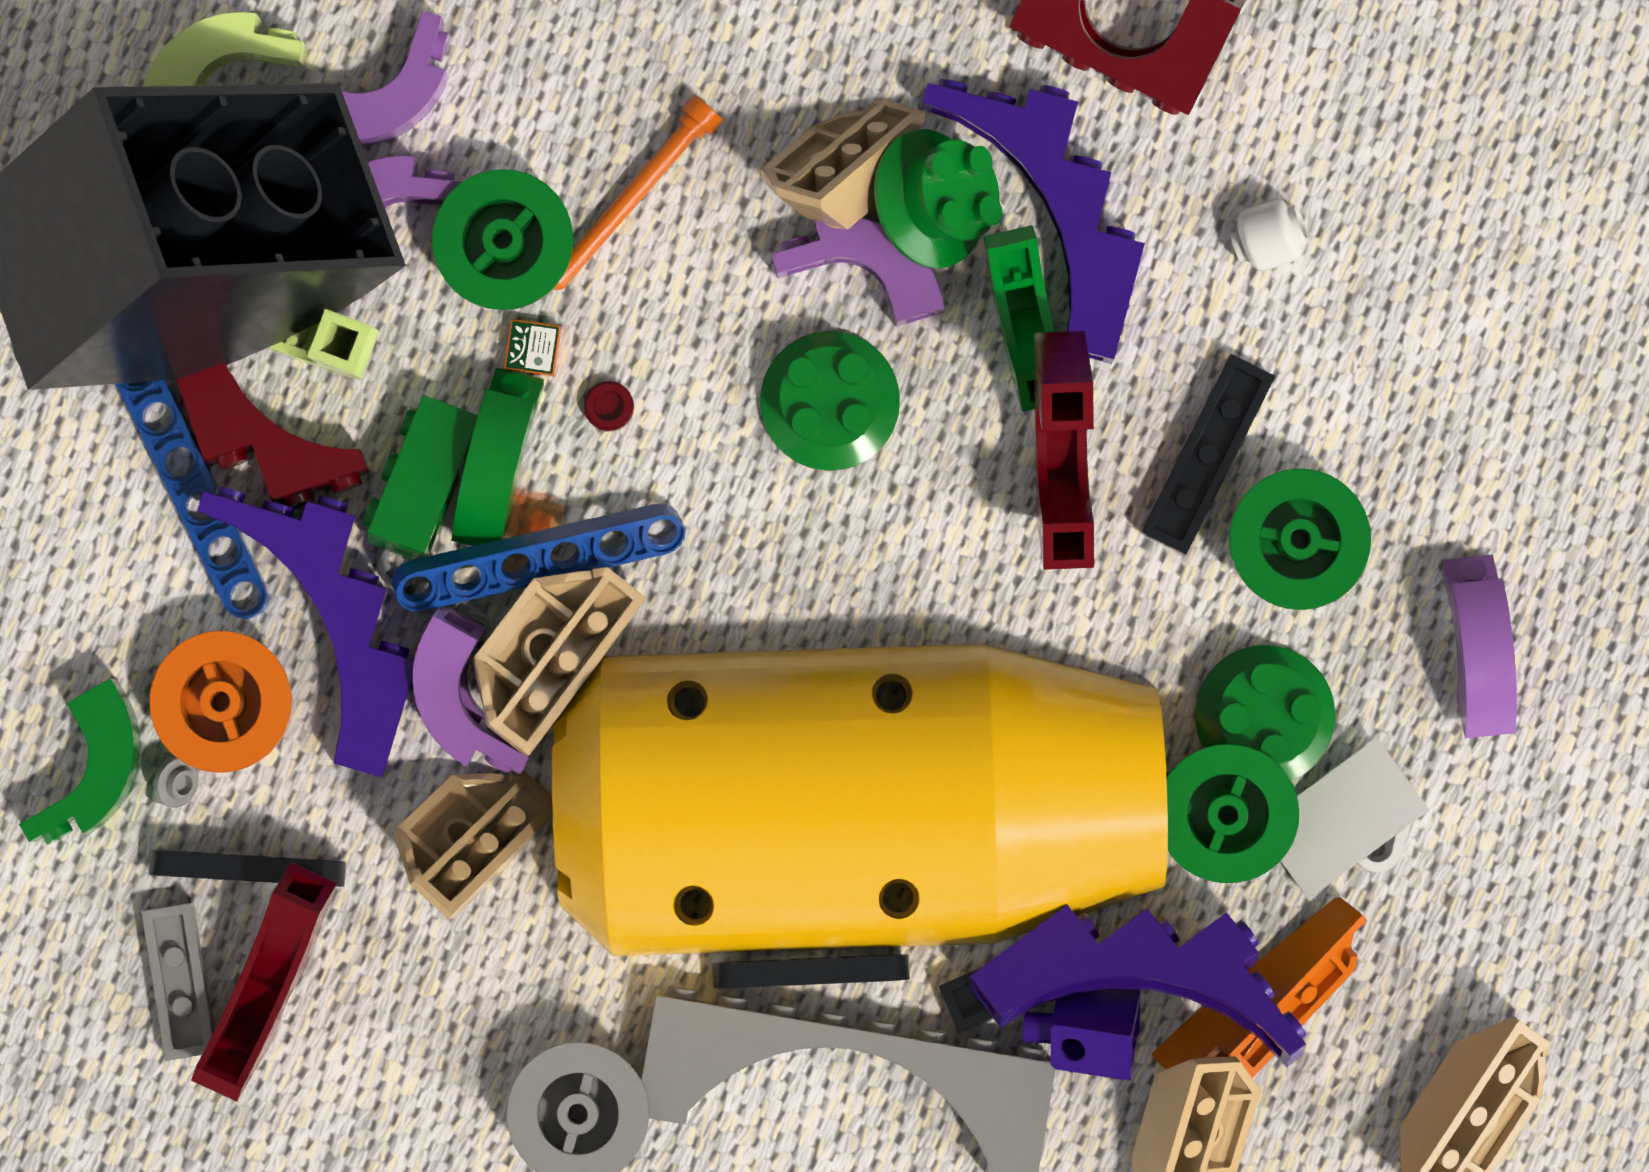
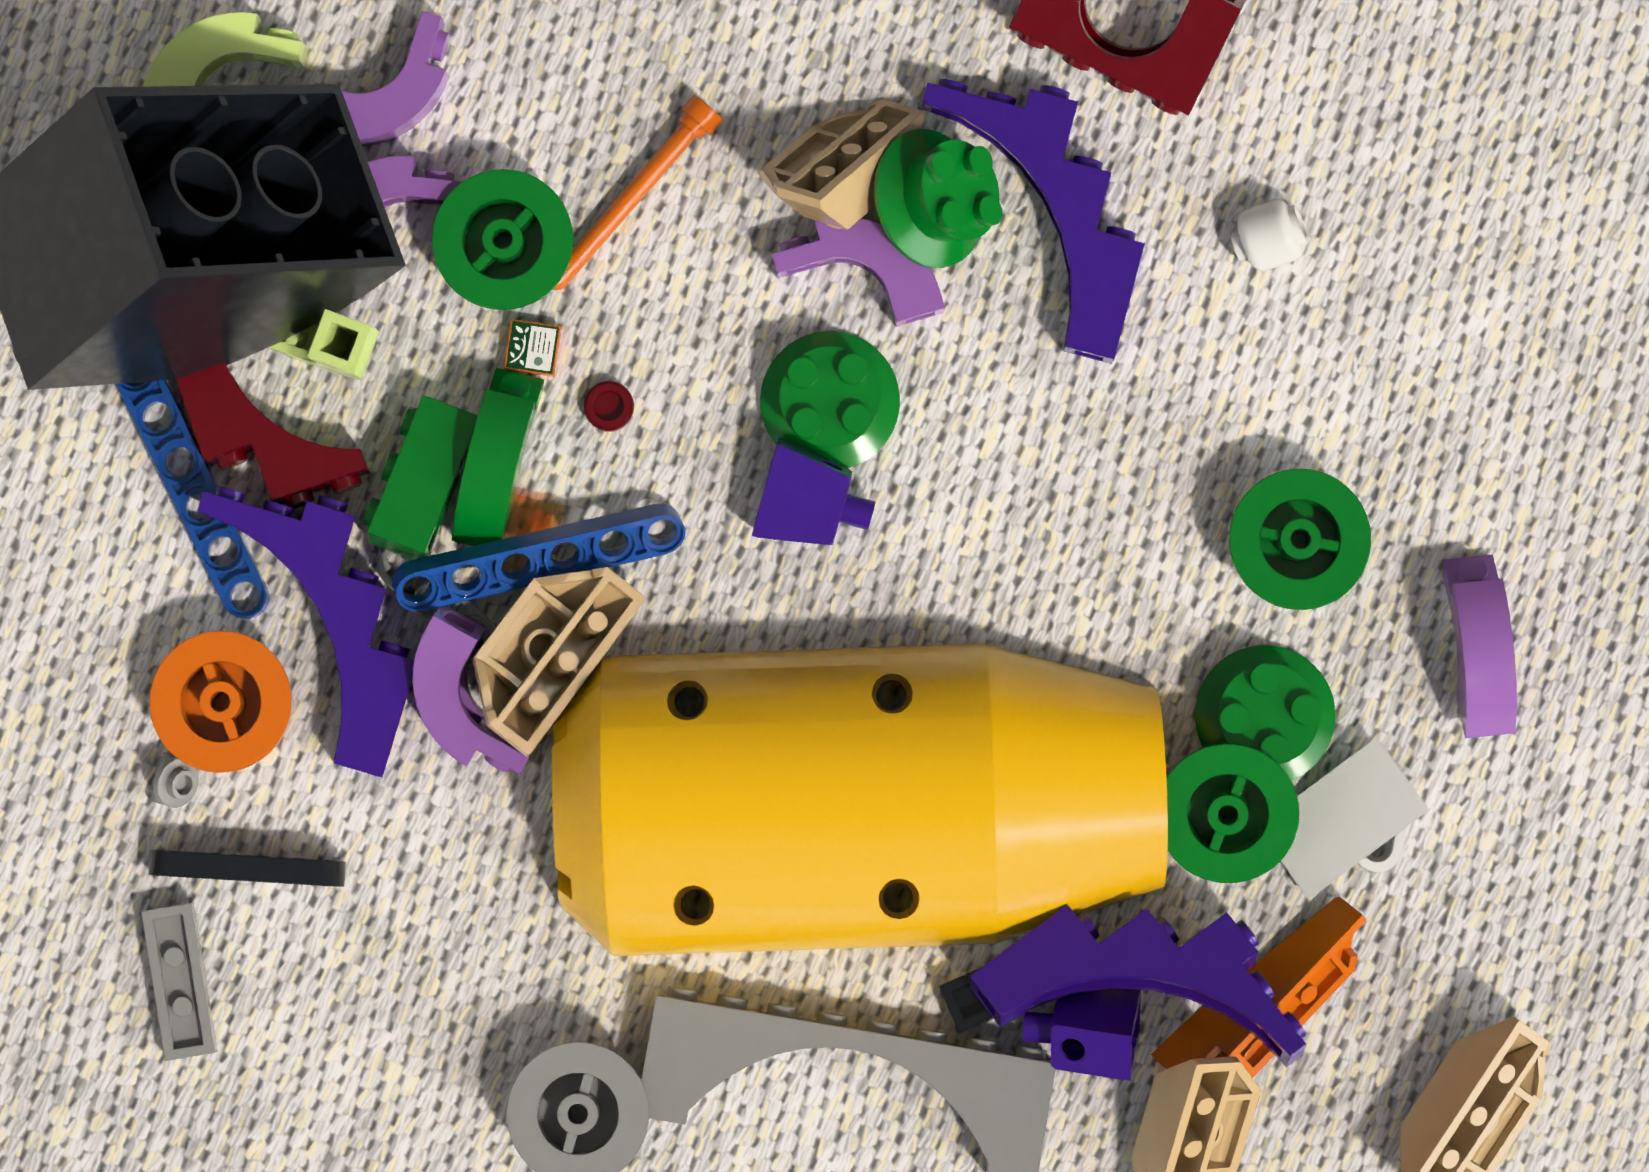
green arch [19,678,141,845] -> none
dark red arch [191,862,337,1102] -> none
tan wedge [392,771,553,920] -> none
black beam [712,954,910,989] -> none
green arch [983,225,1055,412] -> none
dark red arch [1034,331,1094,570] -> none
black plate [1140,354,1276,556] -> none
none -> dark purple torso [752,437,876,545]

